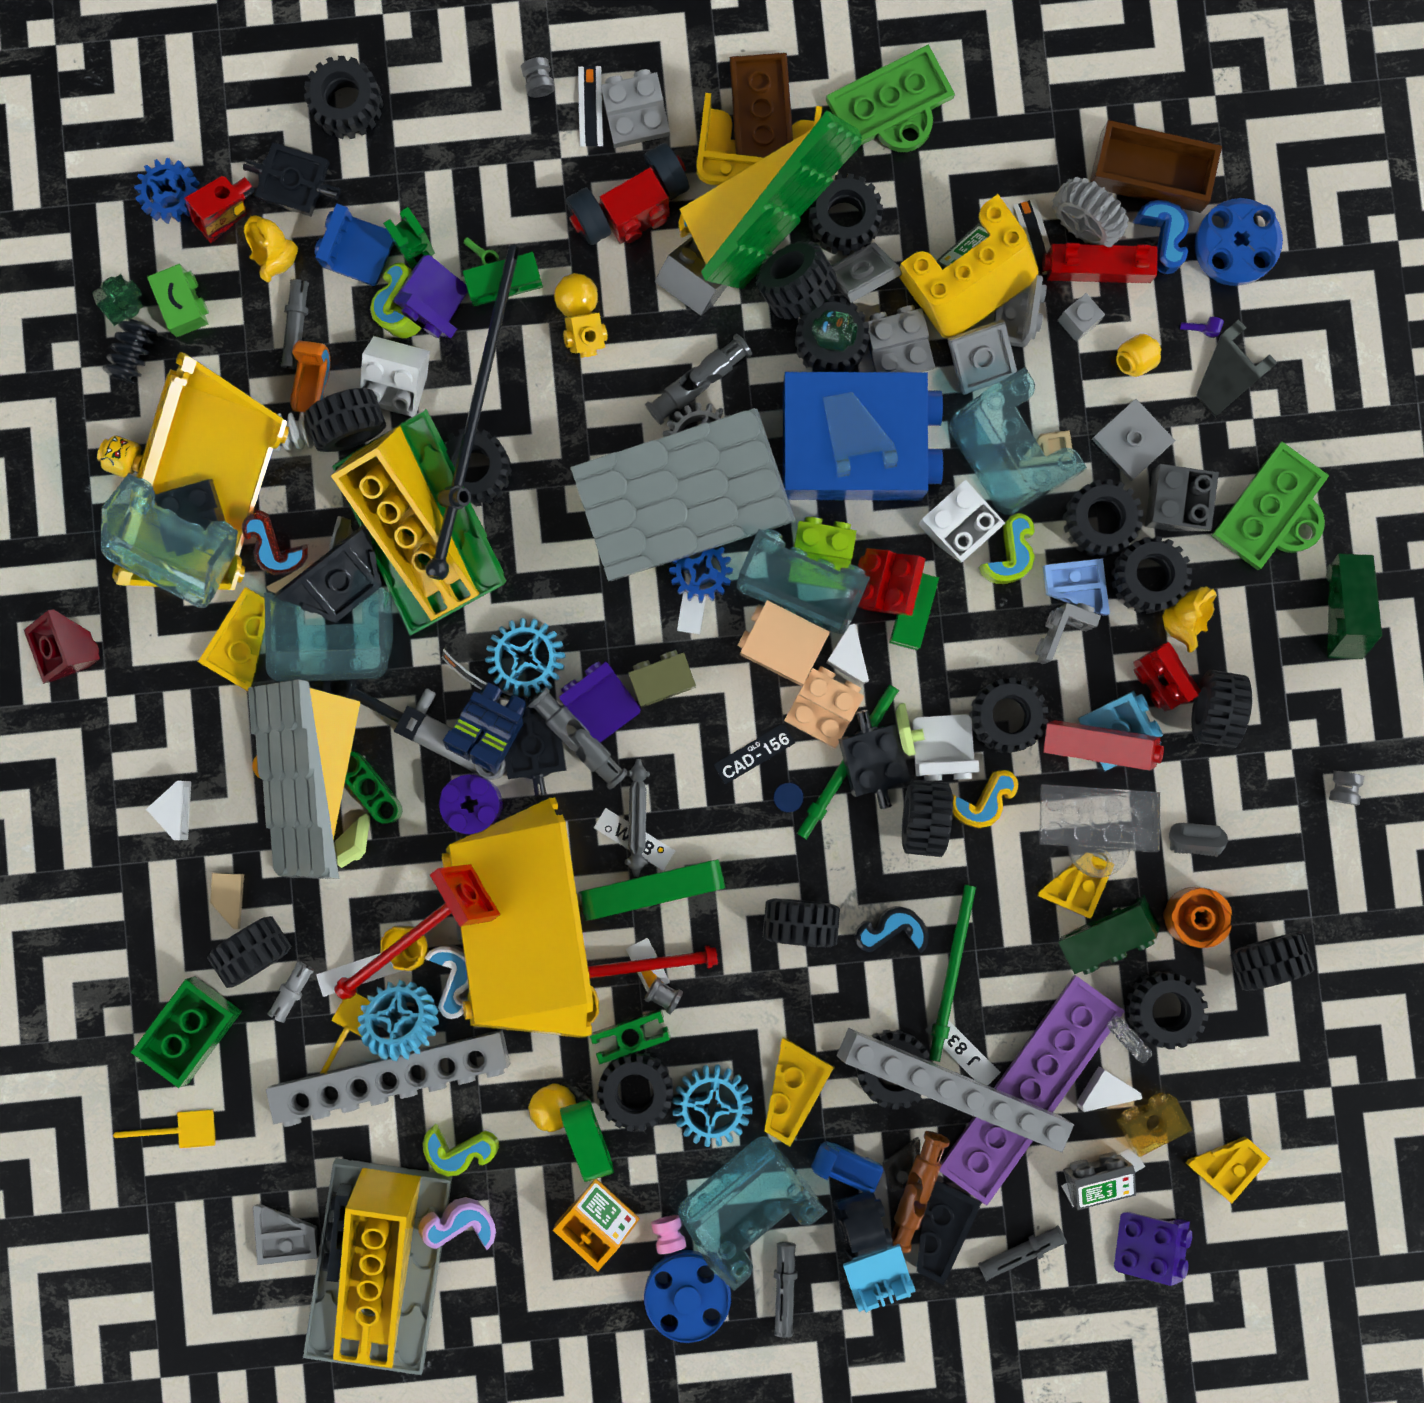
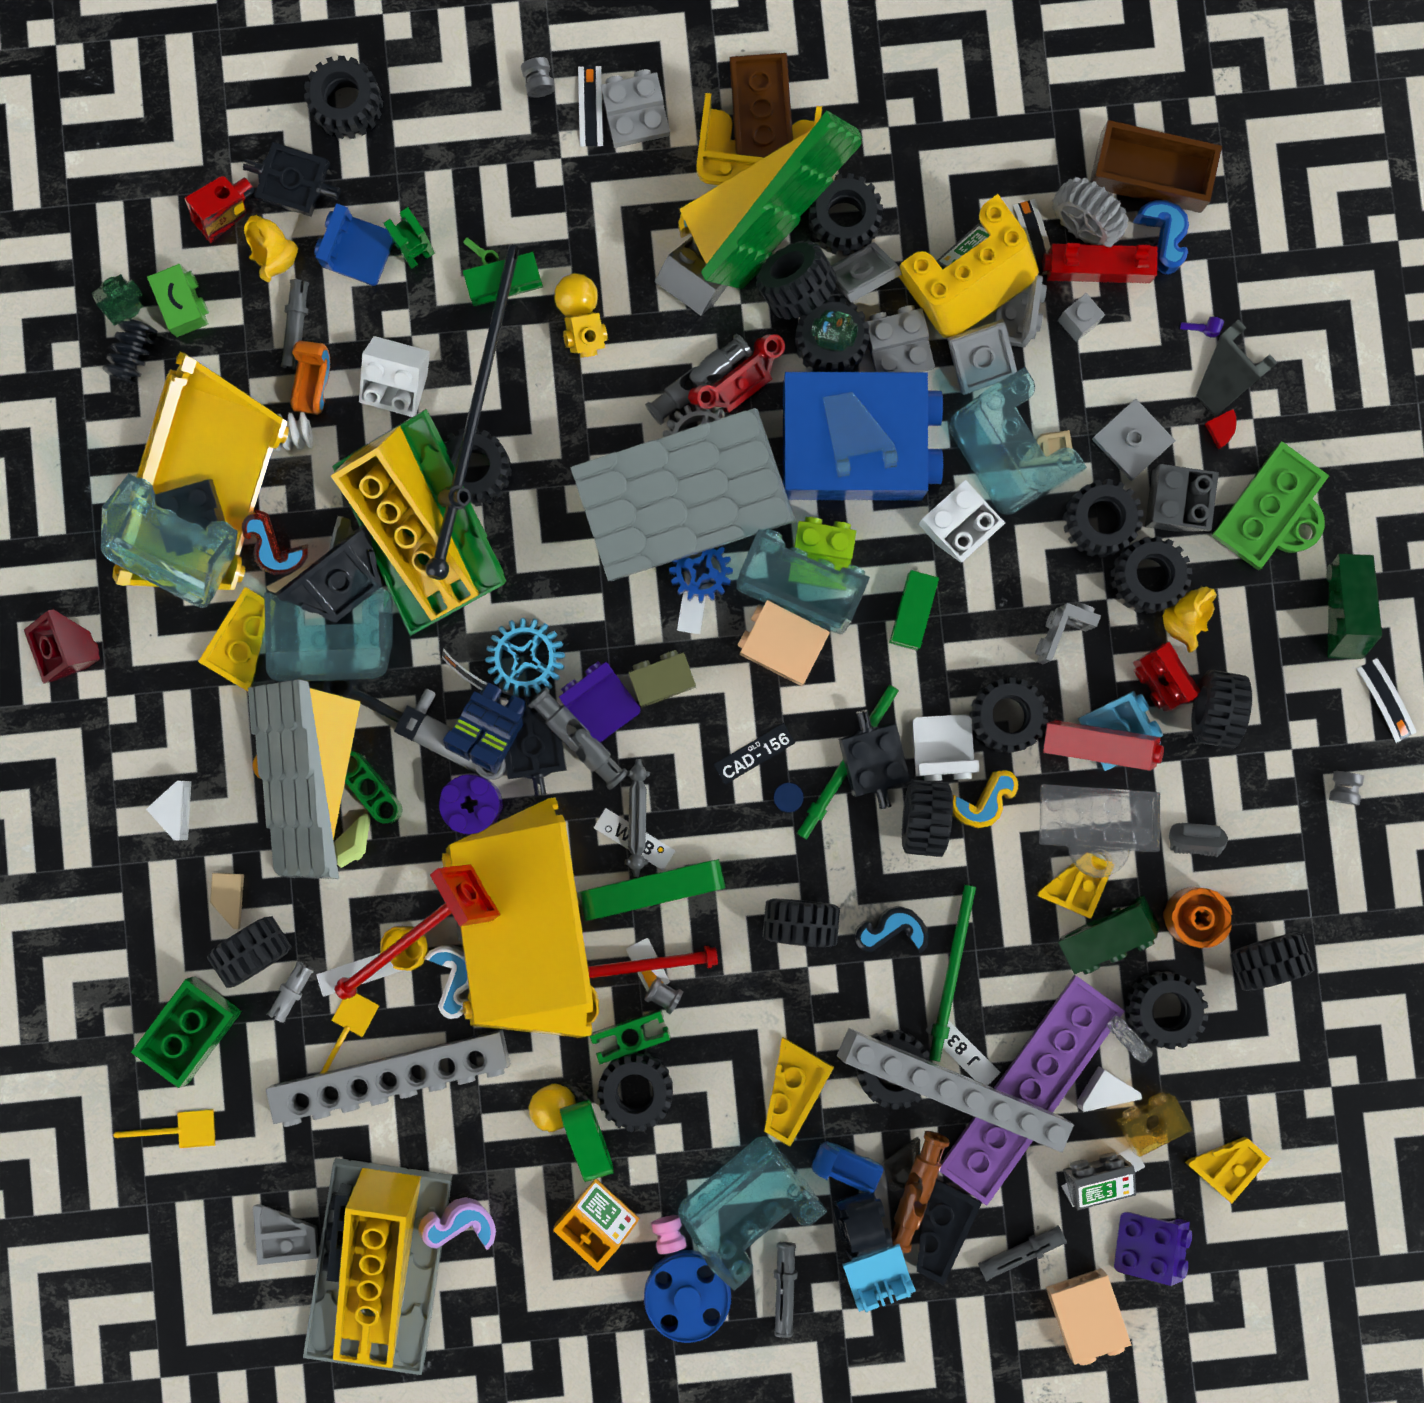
yellow head [97,435,143,478] -> none
blue gear [134,158,199,224] -> none
black tyre [304,388,386,452] -> none
medium azure gear [358,980,439,1062] -> none
lime animal [370,263,422,338] -> none
dark purple bracket [393,255,468,339] -> none
lime animal [423,1123,499,1177] -> none
brick [566,143,690,245] -> none
medium azure gear [672,1065,752,1147] -> none
light nougat plate [784,666,864,749] -> none
bright green plate [826,44,955,152] -> none
white slope [826,624,869,684] -> none
red plate [851,548,926,616] -> none
yellowish green piece [895,703,925,756] -> none
lime animal [978,513,1035,584] -> none
light blue wing [1043,558,1110,616] -> none
yellow head [1116,334,1161,377] -> none
blue piece [1195,198,1283,286] -> none
none -> red plate [688,334,785,413]
none -> light nougat brick [1046,1268,1131,1365]
none -> red tile [1205,409,1237,449]
none -> sticker [1357,659,1416,743]

